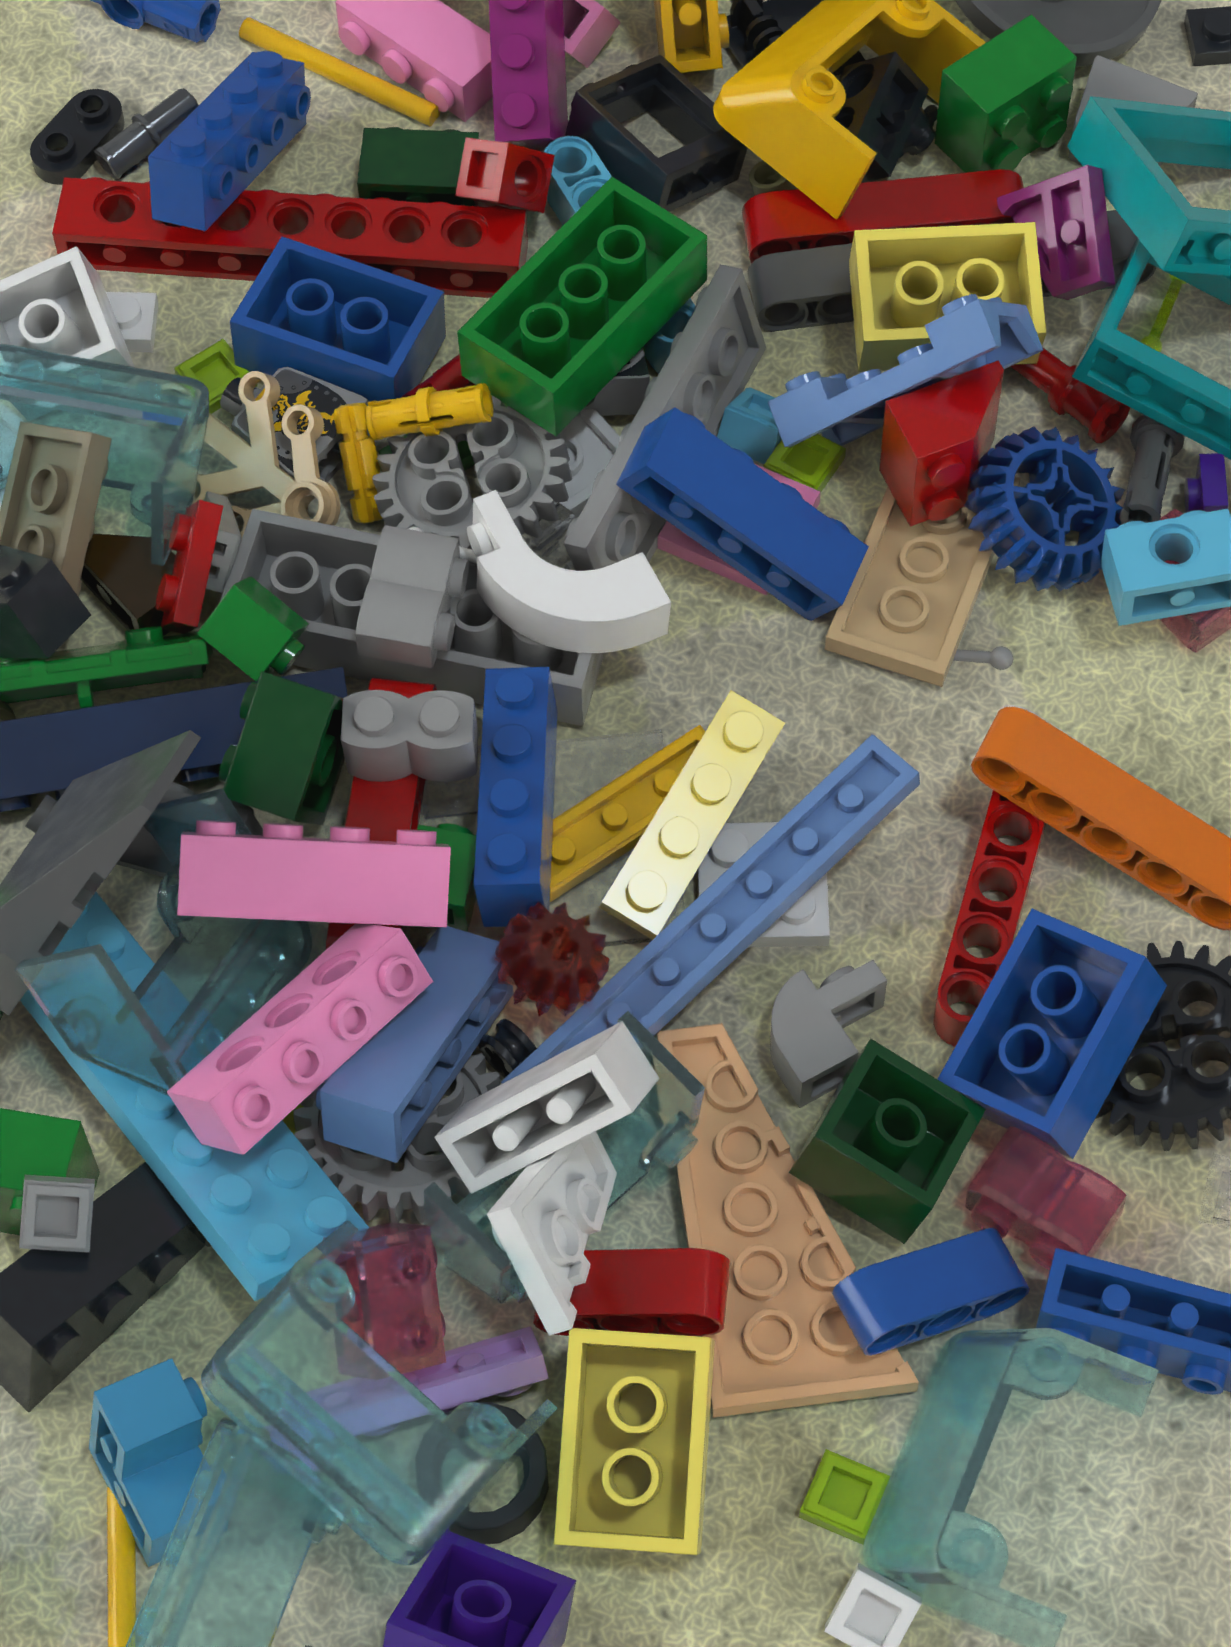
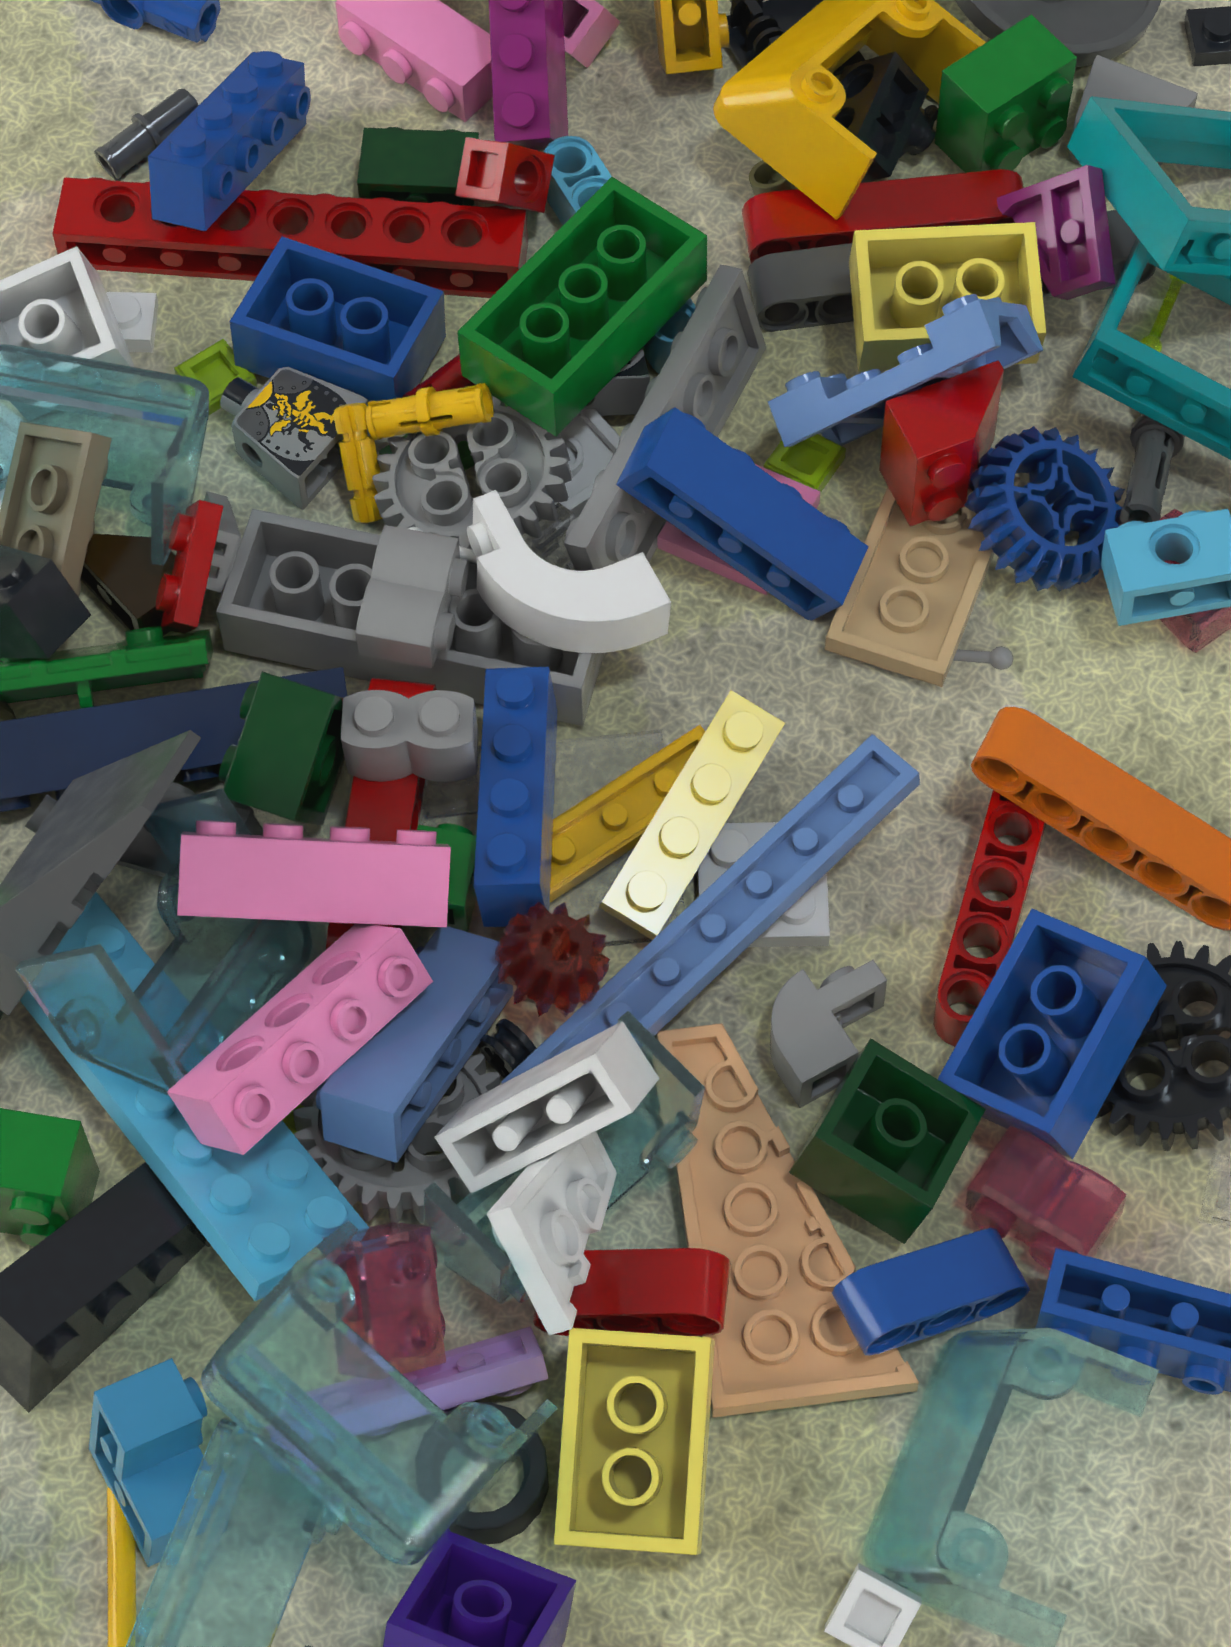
light grey tile [19,1175,95,1252] -> none
black plate [30,89,125,185] -> none
tan plant [151,371,341,543] -> none
green brick [197,576,309,682] -> none
yellow bar [239,17,440,127] -> none
black window [565,54,748,212] -> none
medium azure slope [717,387,782,464] -> none
lime tile [799,1449,891,1545] -> none
red pin [1010,348,1130,443] -> none
dark purple plate [1185,453,1228,512] -> none

